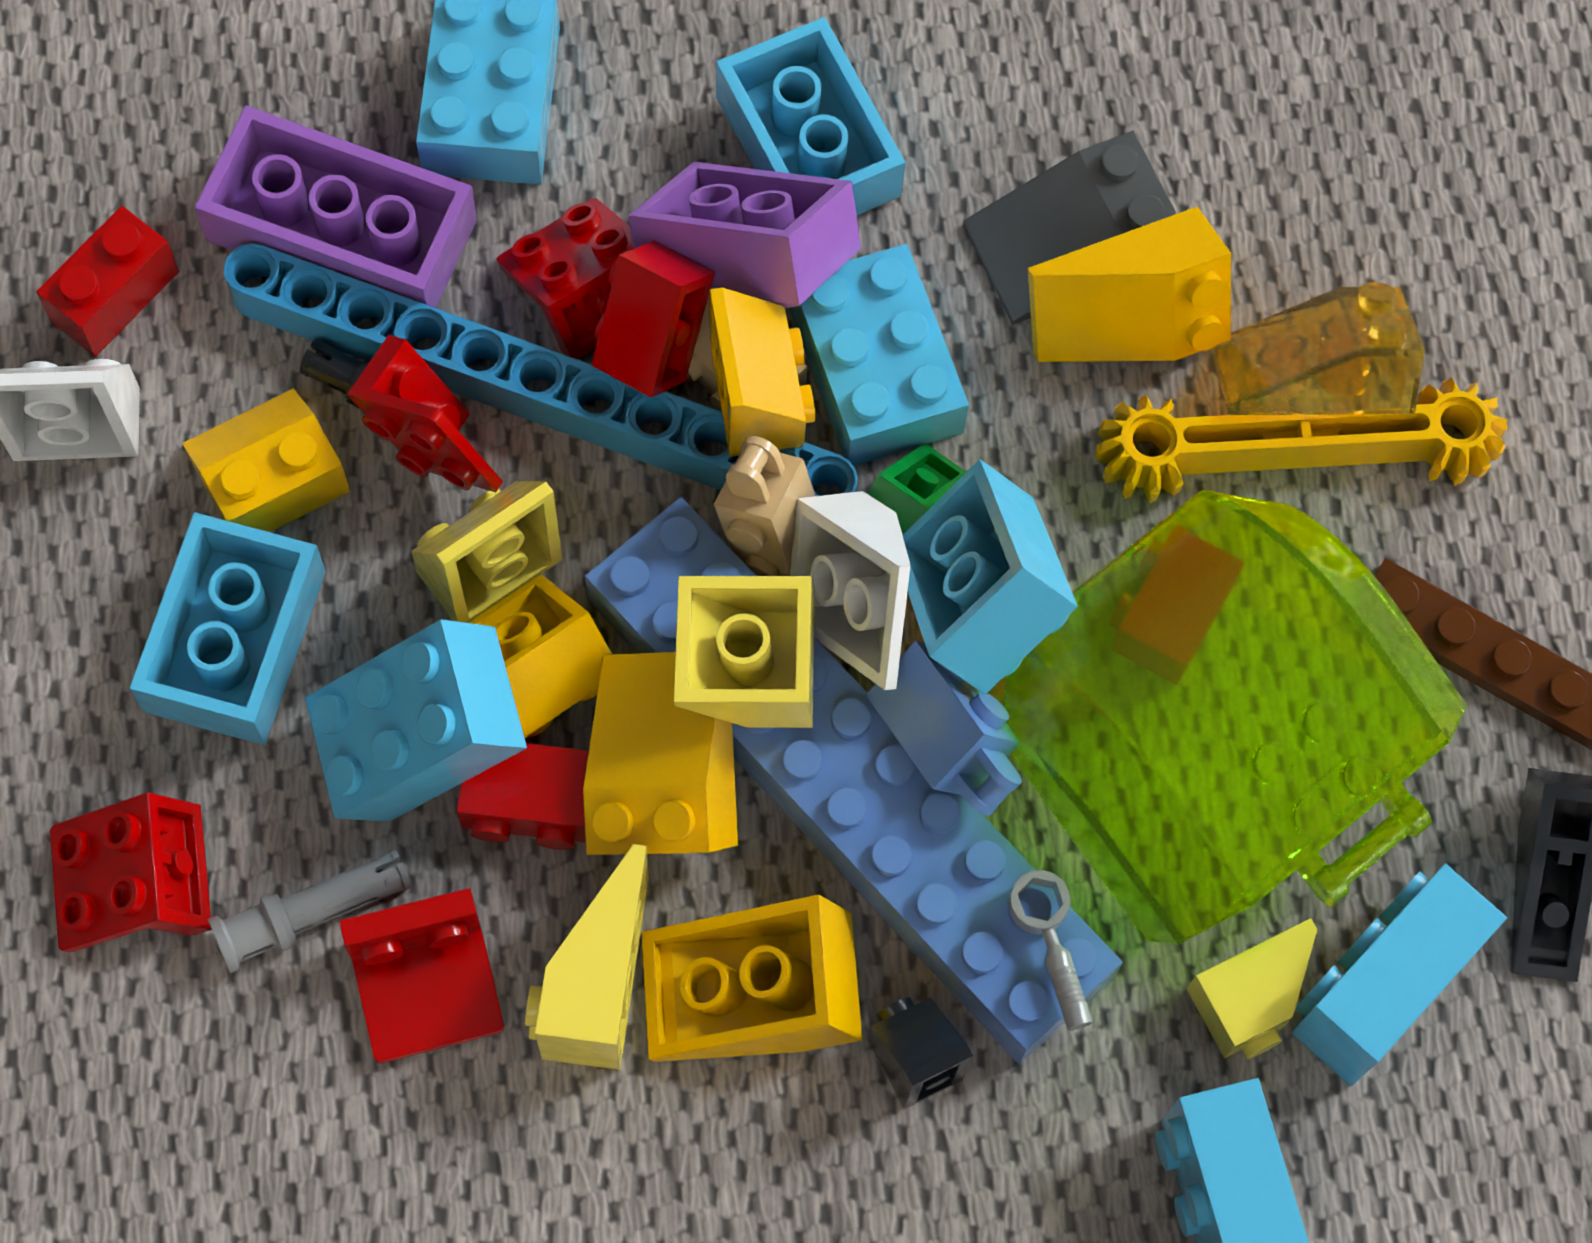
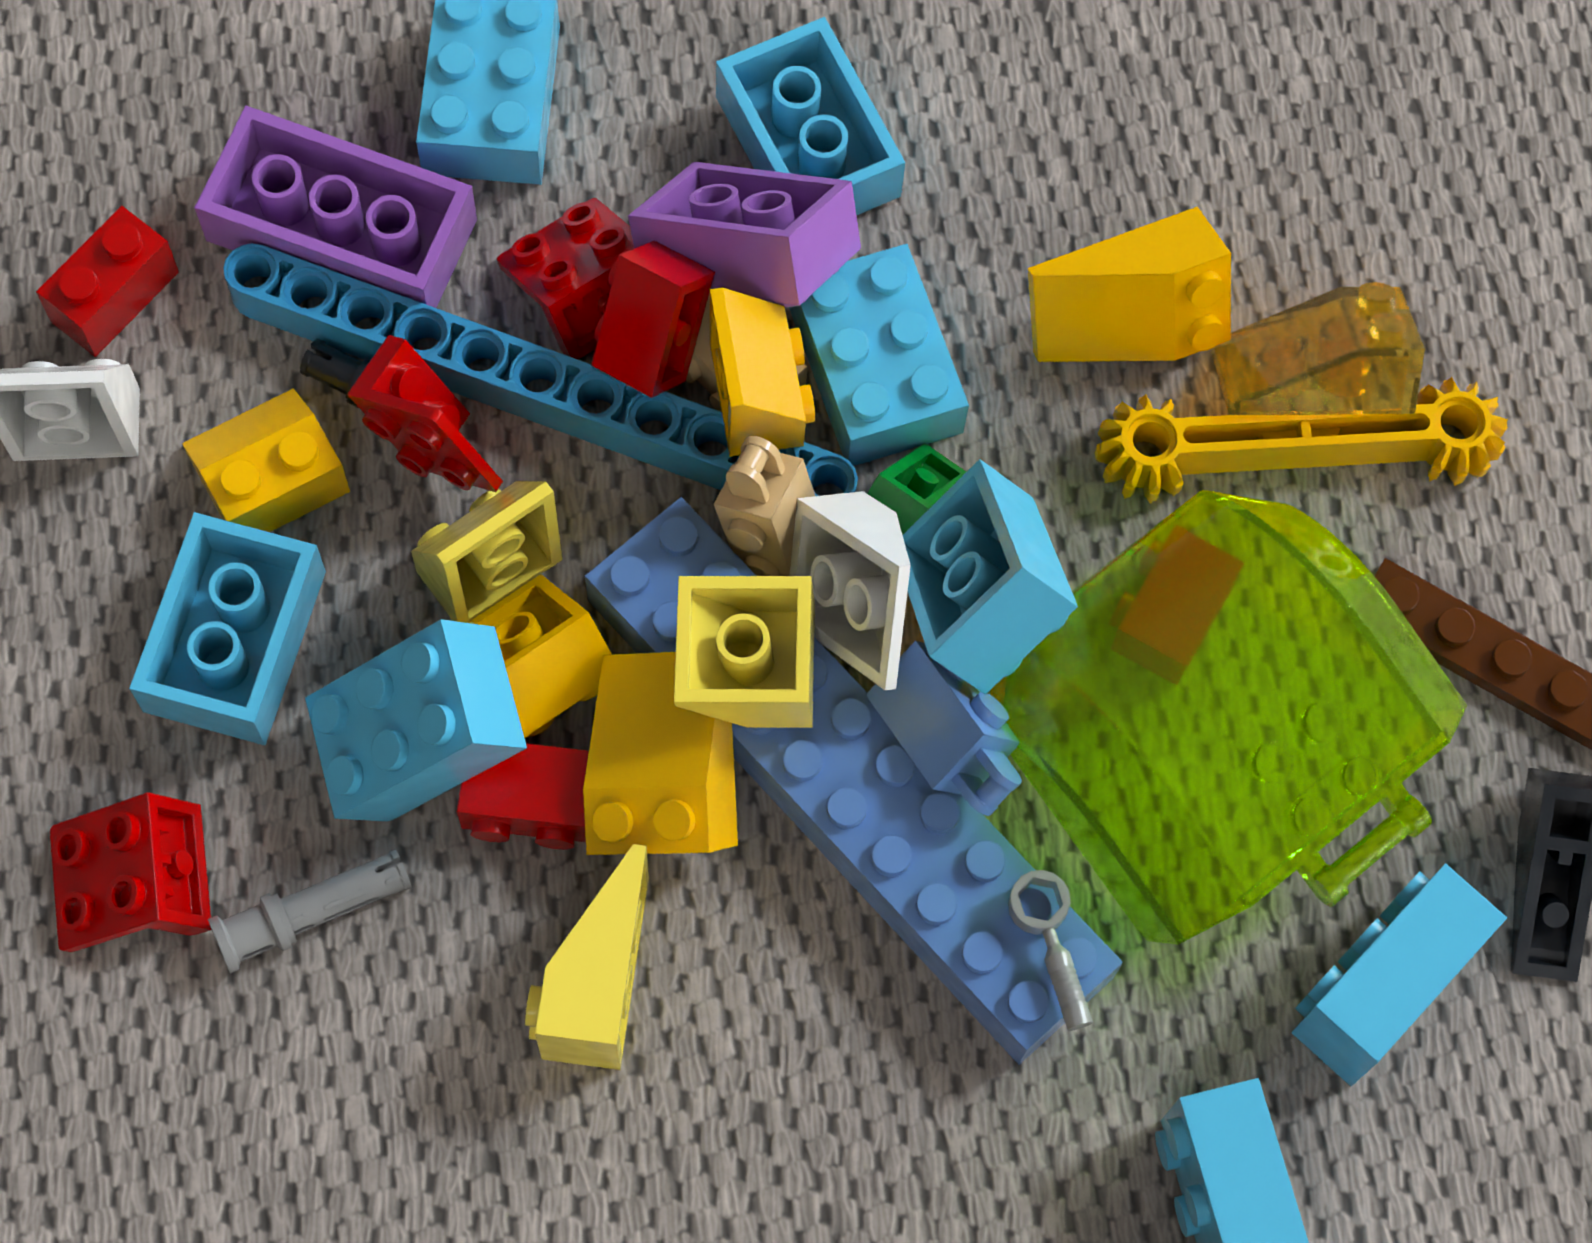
red bracket [339,888,505,1064] -> none
yellow slope [641,894,862,1062] -> none
black slope [868,997,973,1109] -> none
dark grey slope [963,130,1177,325] -> none
light yellow slope [1187,918,1317,1060] -> none

